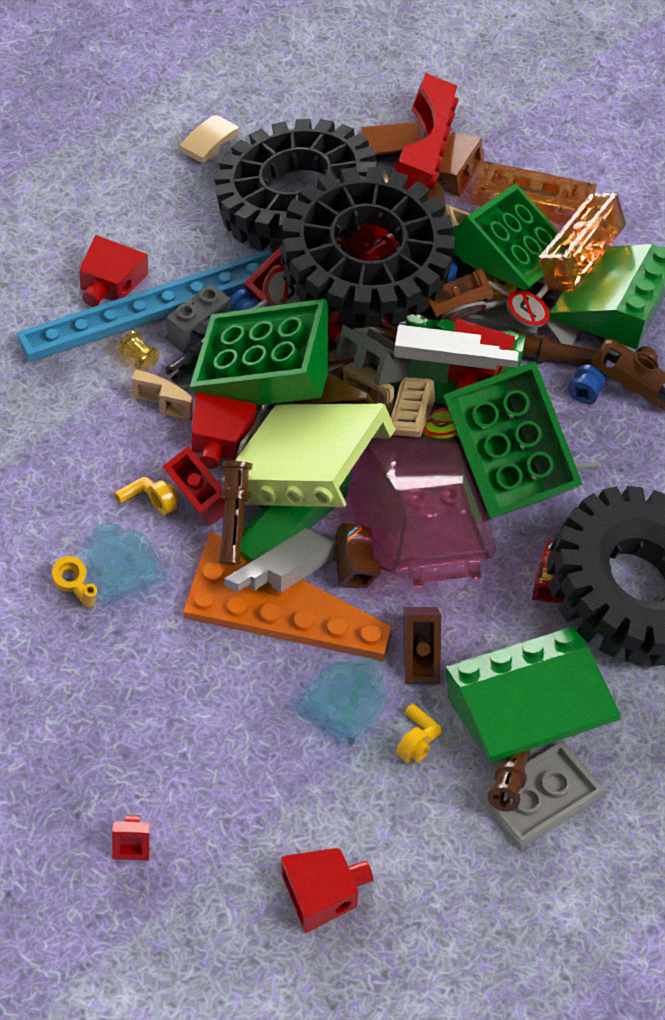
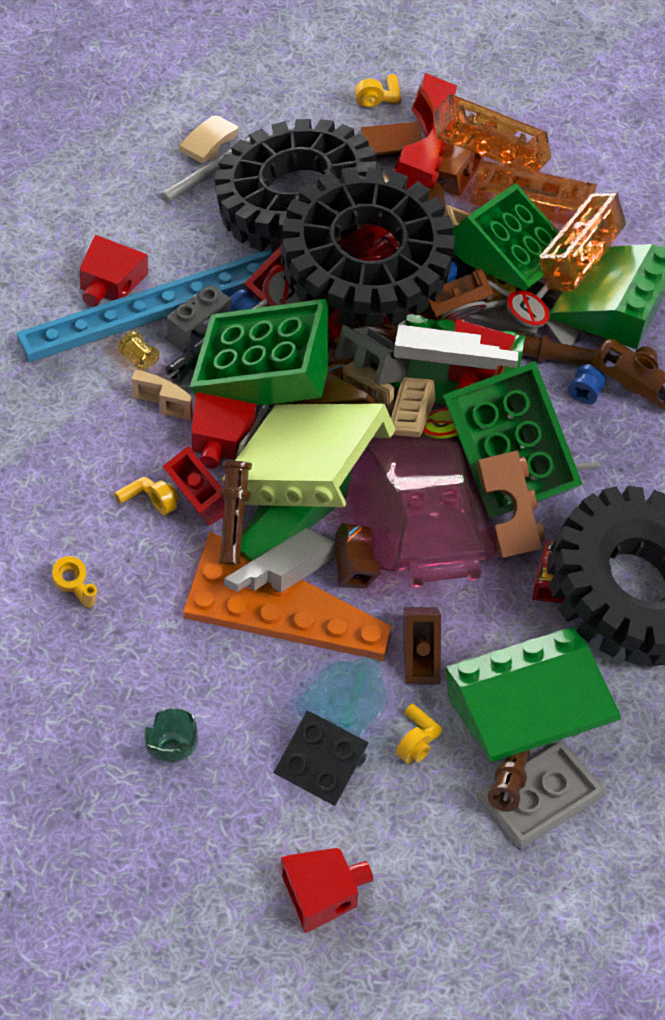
clear light blue plate [83,523,167,605] -> none
red tile [112,815,150,861] -> none
none -> clear green hair [144,708,199,763]
none -> light grey bar [161,137,251,203]
none -> black hinge [273,710,369,806]
none -> yellow plate [354,74,401,108]
none -> clear orange brick [434,94,552,175]
none -> nougat arch [476,450,545,559]

